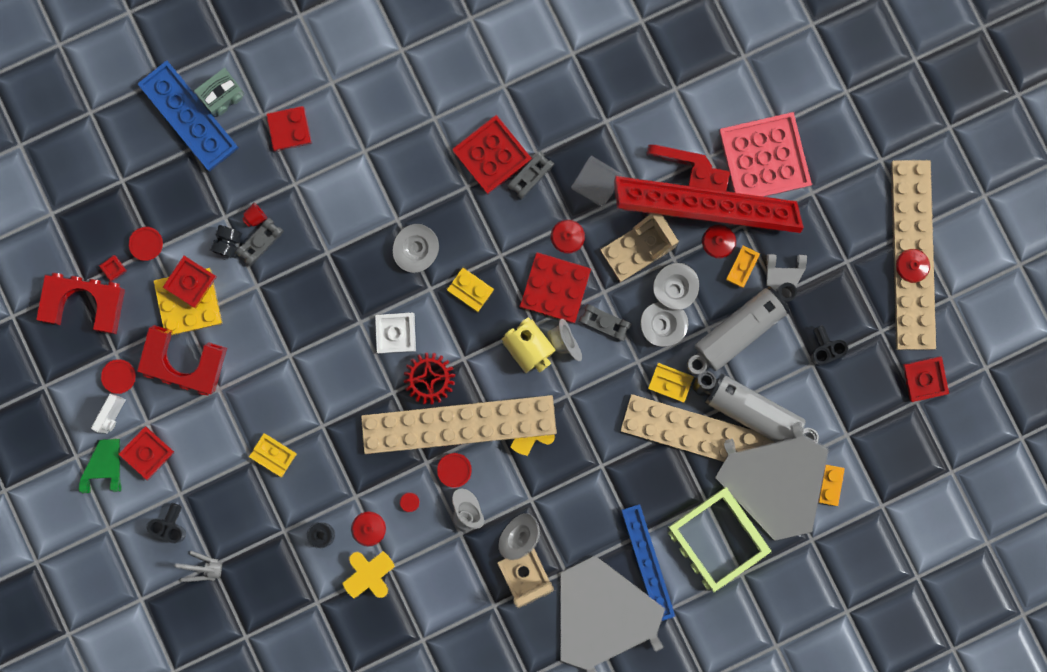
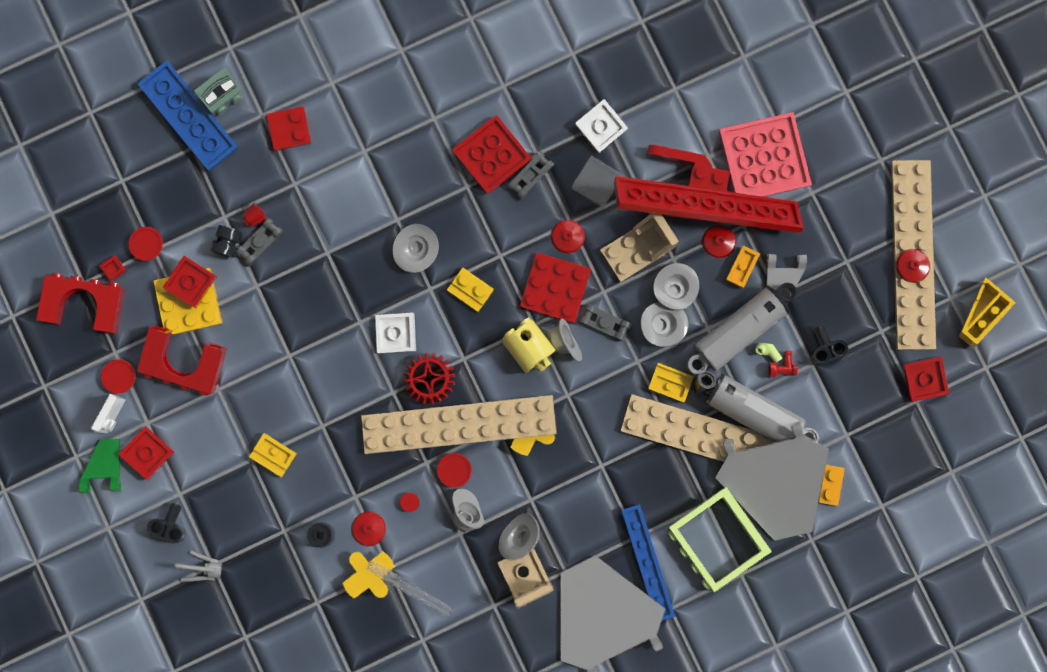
none -> clear axle [367,561,453,617]
none -> white plate [575,99,628,153]
none -> yellowish green arm [755,343,782,363]
none -> red piece [768,351,797,378]
none -> yellow wedge [959,278,1016,349]

